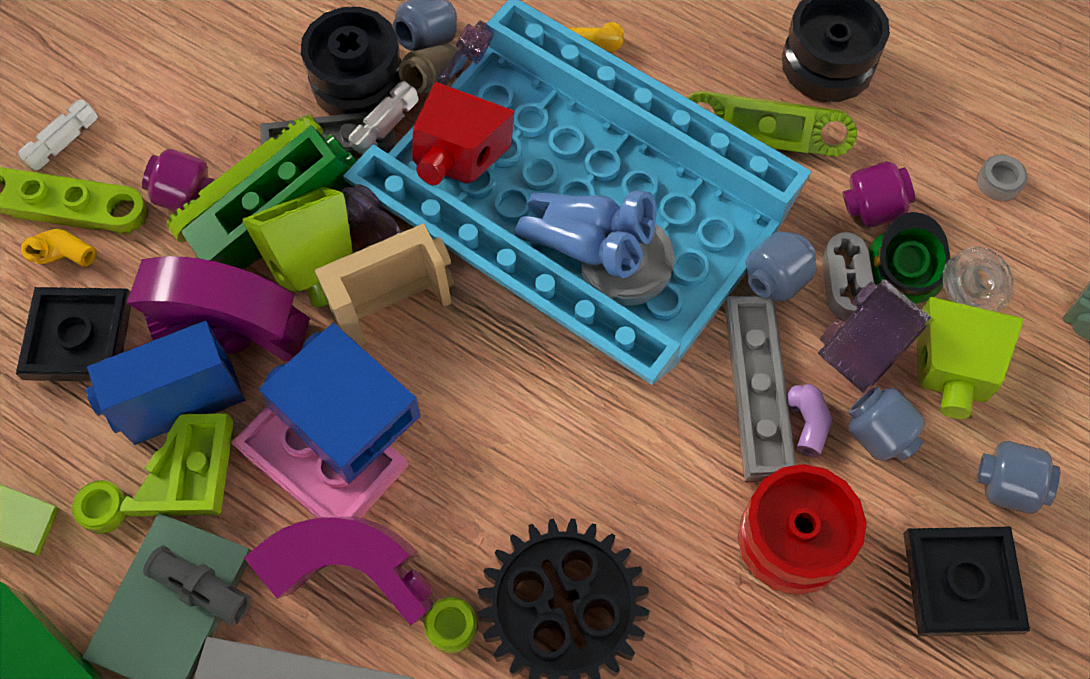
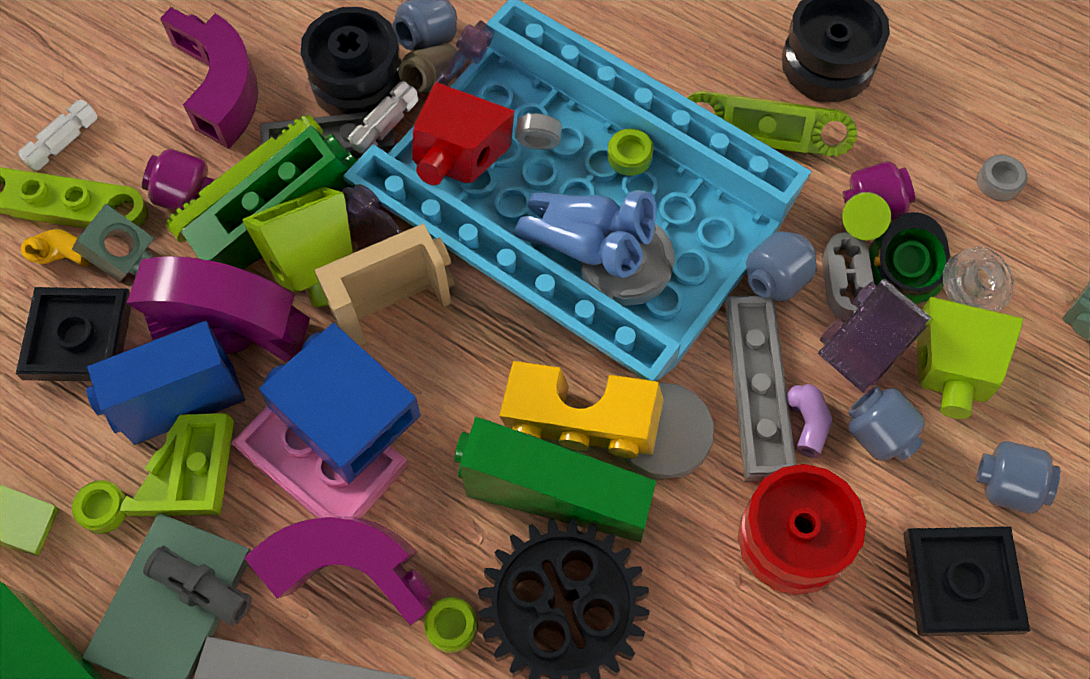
yellow arm [567,22,624,53] -> none
none -> sand green brick [72,204,154,282]
none -> magenta arch [160,7,258,149]
none -> green slope [454,417,656,543]
none -> yellow arch [499,361,664,459]
none -> light grey tile [515,114,562,150]
none -> lime tile [608,129,654,176]
none -> light grey tile [623,383,714,480]
none -> lime tile [842,192,891,240]

